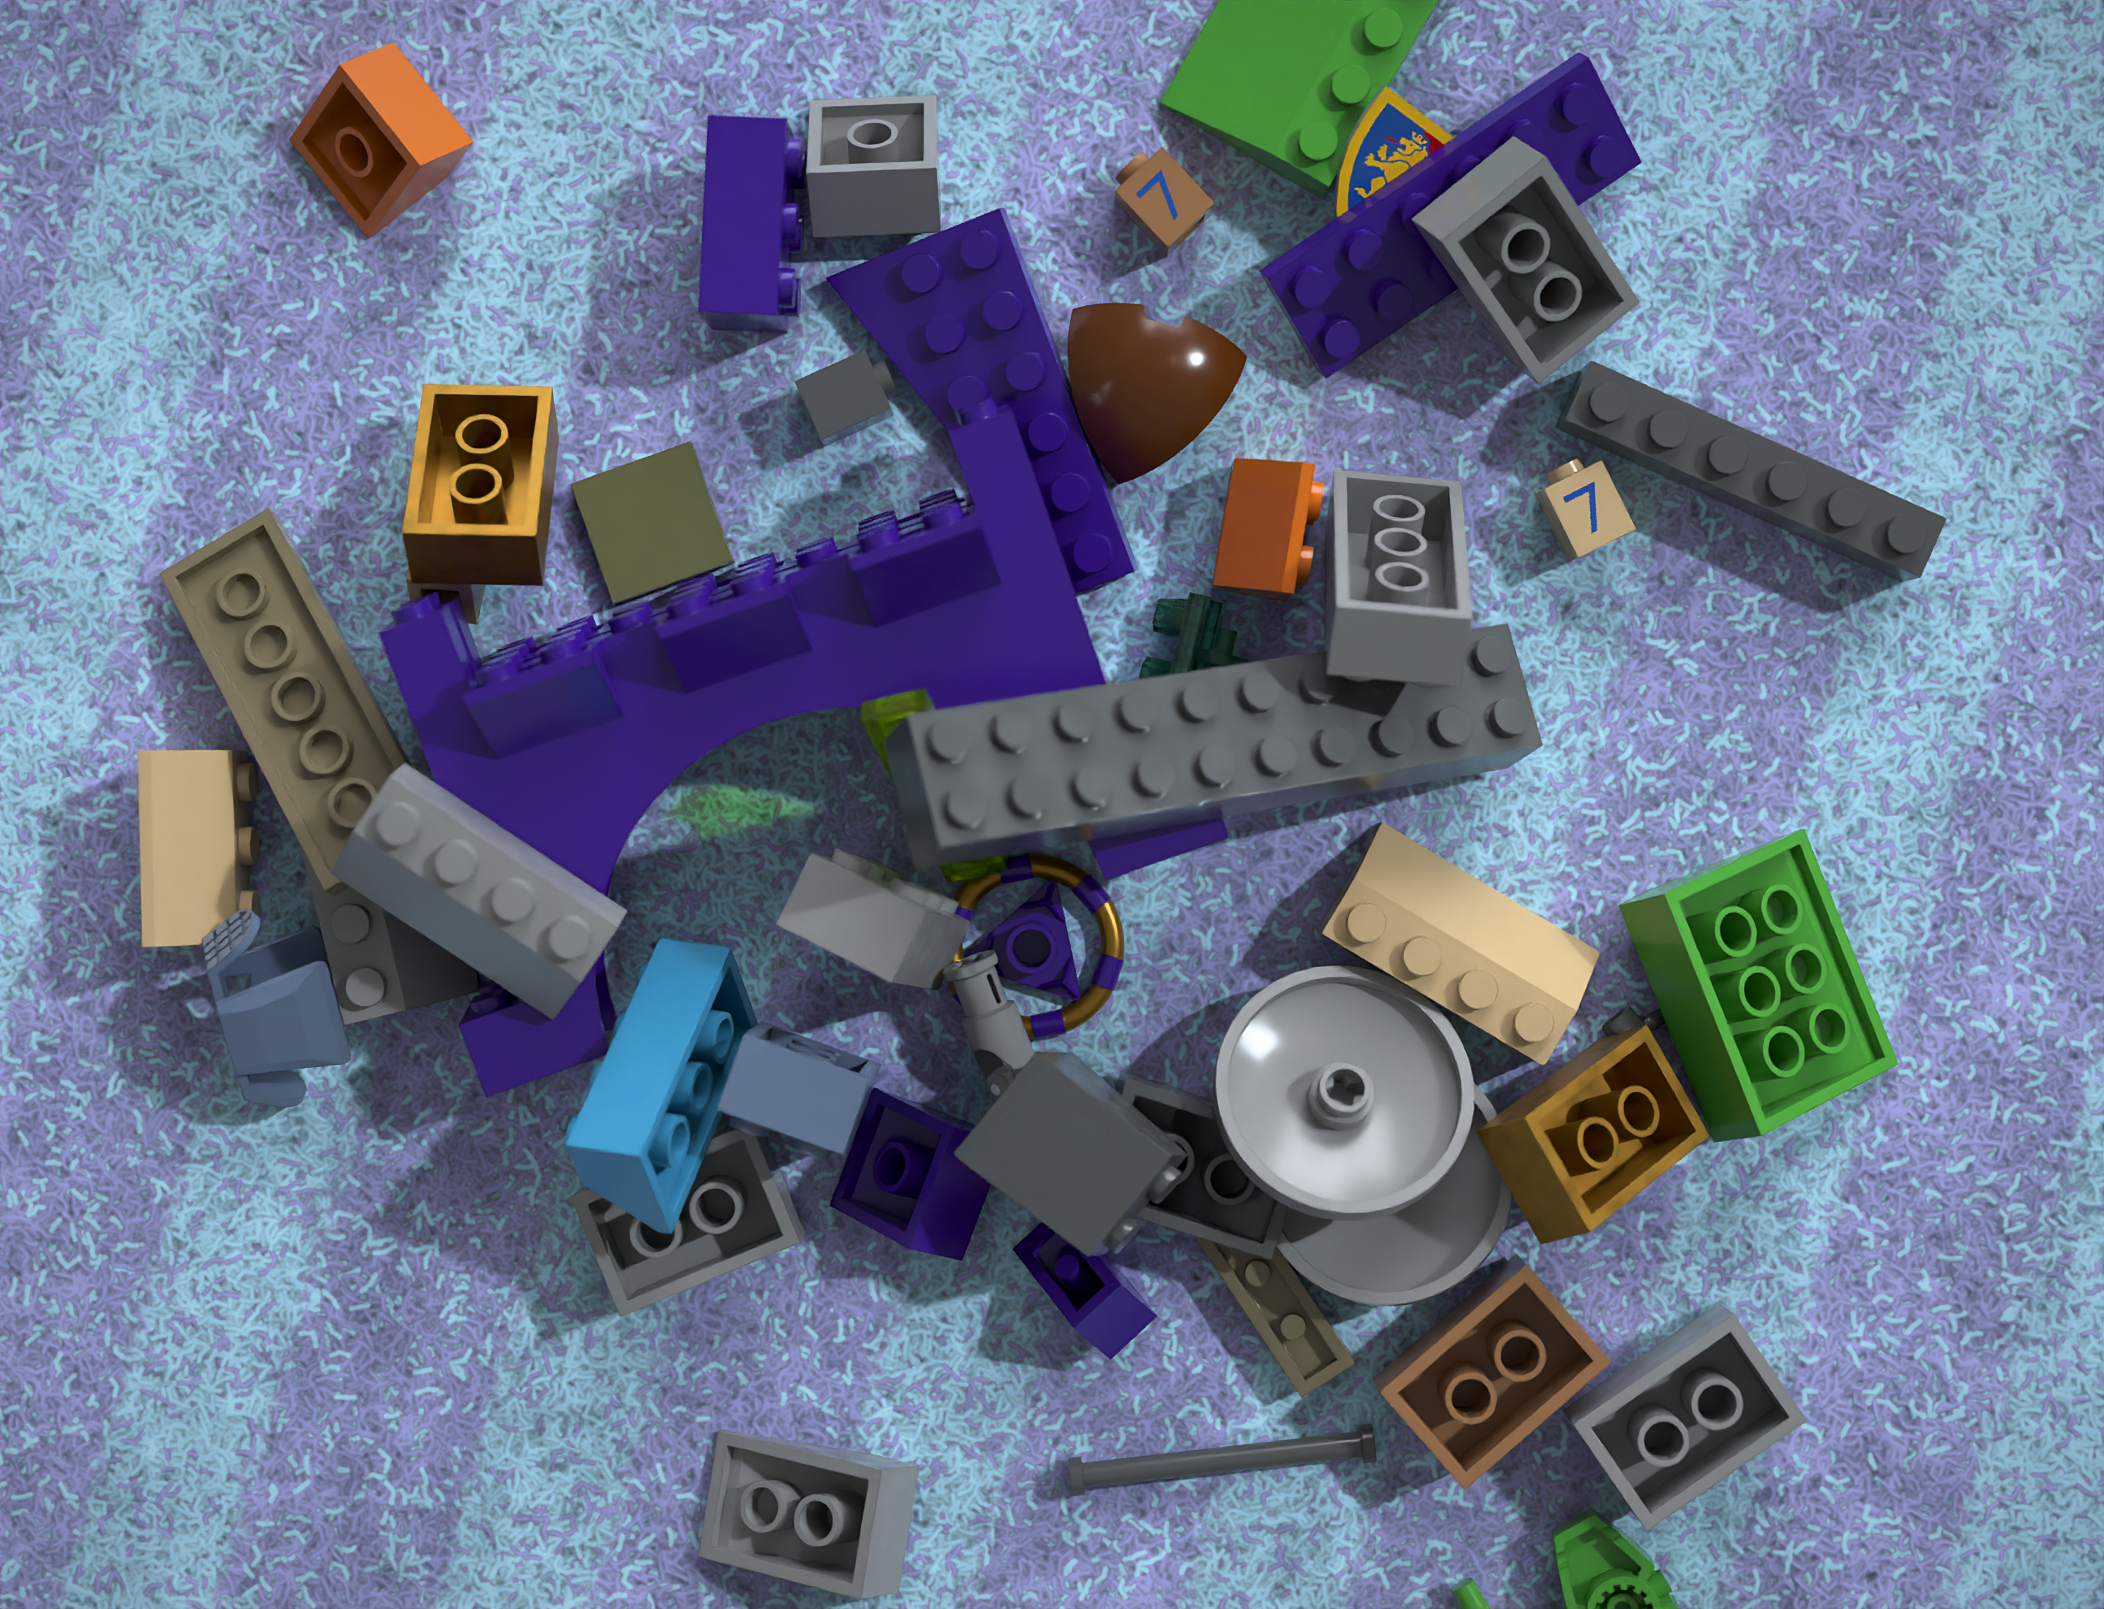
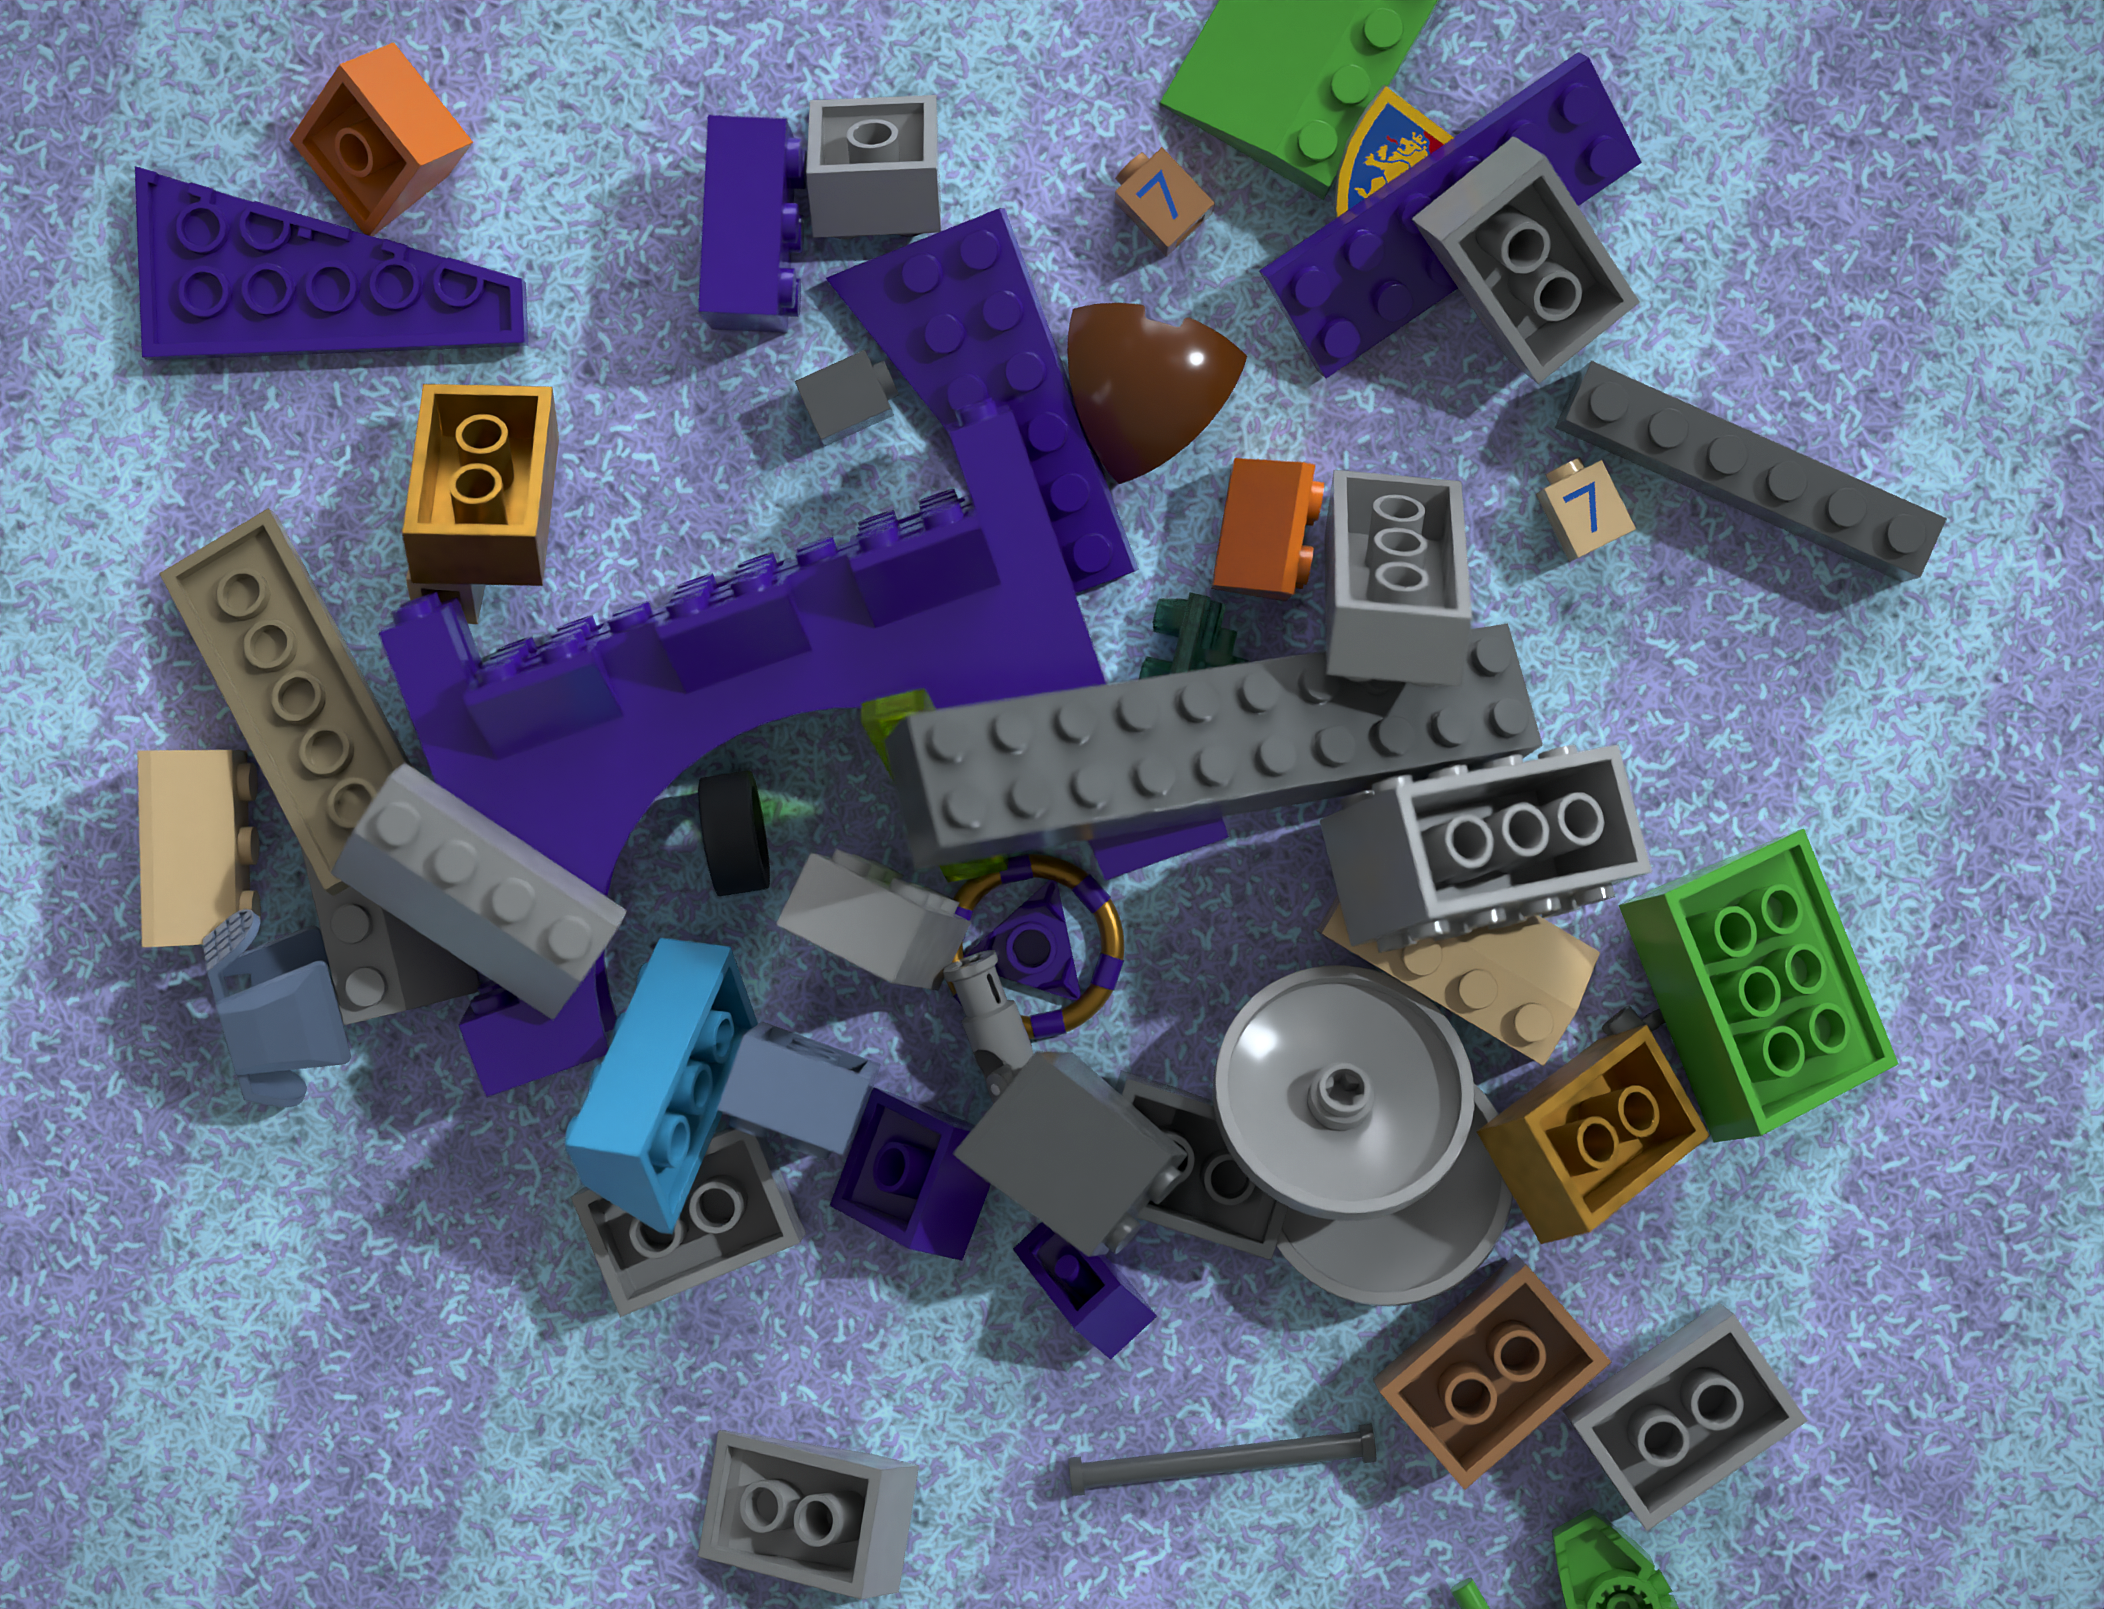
olive tile [570,441,735,605] -> none
dark tan plate [1196,1237,1355,1398] -> none
none -> dark purple wing [135,166,529,361]
none -> black tyre [698,771,770,896]
none -> light grey brick [1319,745,1652,953]

